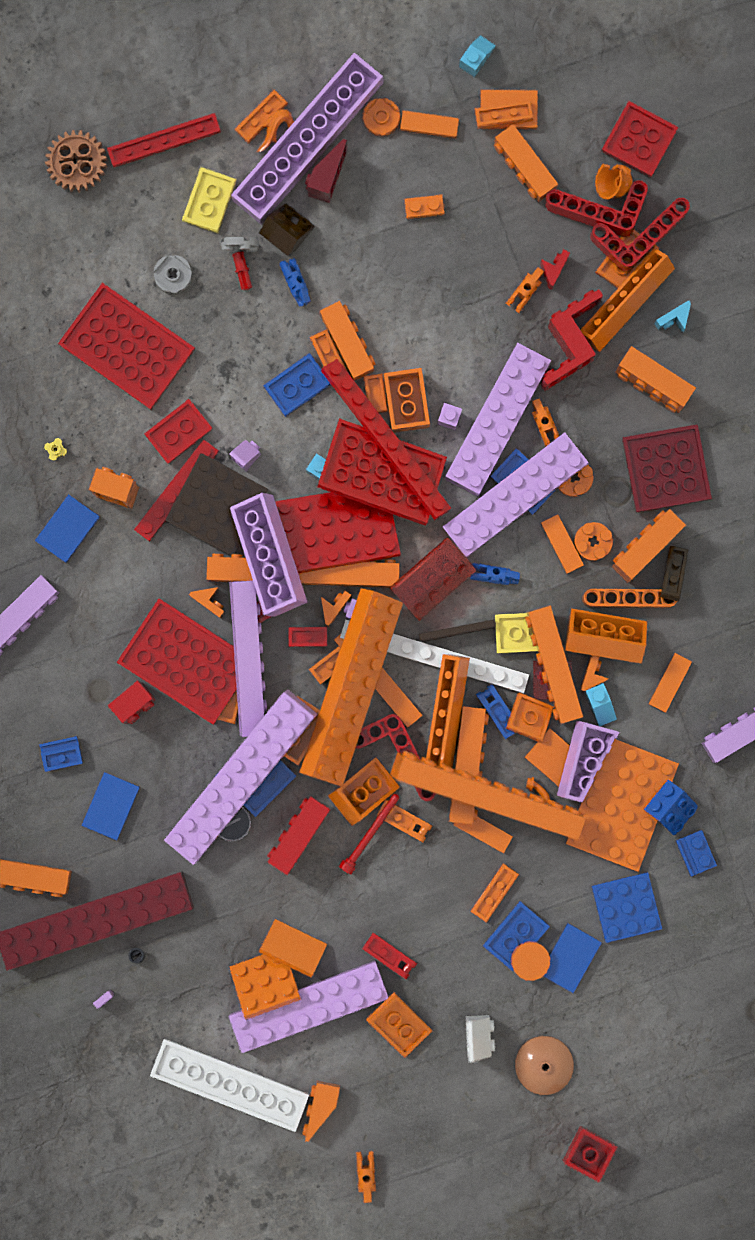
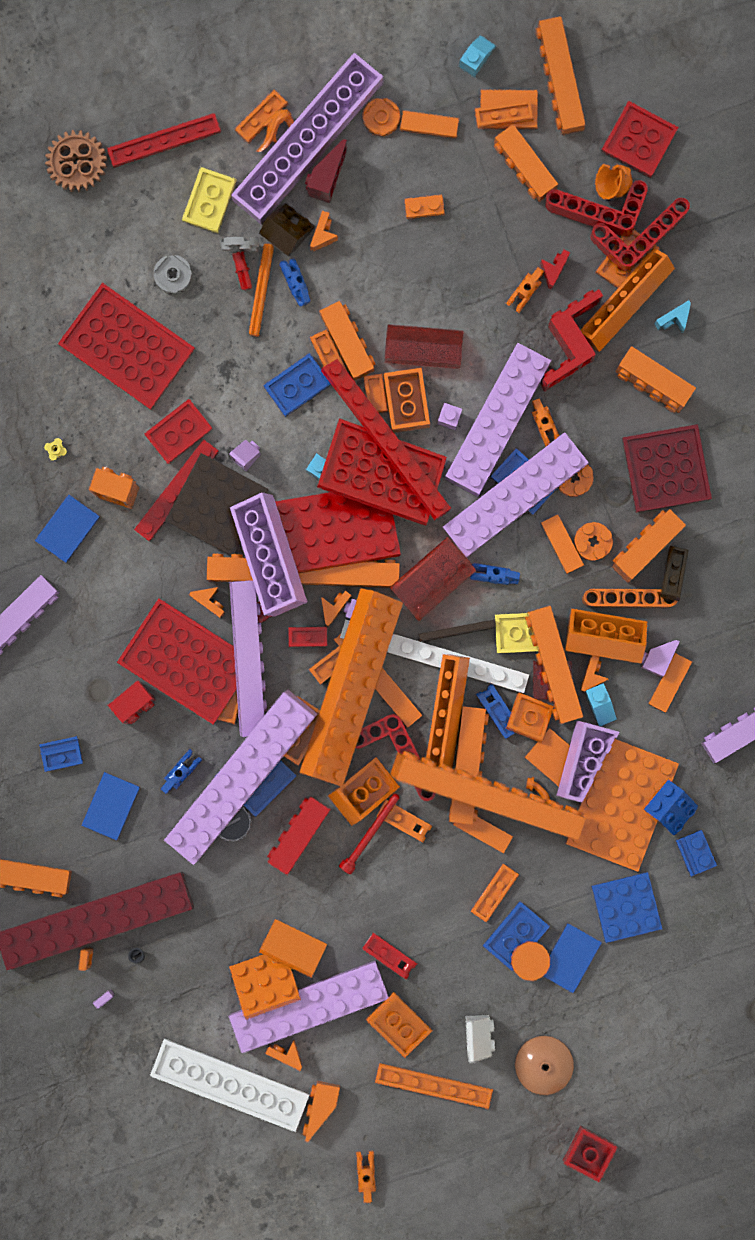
none -> orange tile [79,948,94,971]
none -> blue hinge [161,749,202,794]
none -> orange axle [249,244,274,336]
none -> orange slope [265,1040,303,1071]
none -> orange slope [310,211,338,251]
none -> orange tile [375,1063,493,1109]
none -> clear red slope [384,324,463,369]
none -> orange brick [535,16,585,135]
none -> lavender slope [641,640,680,677]

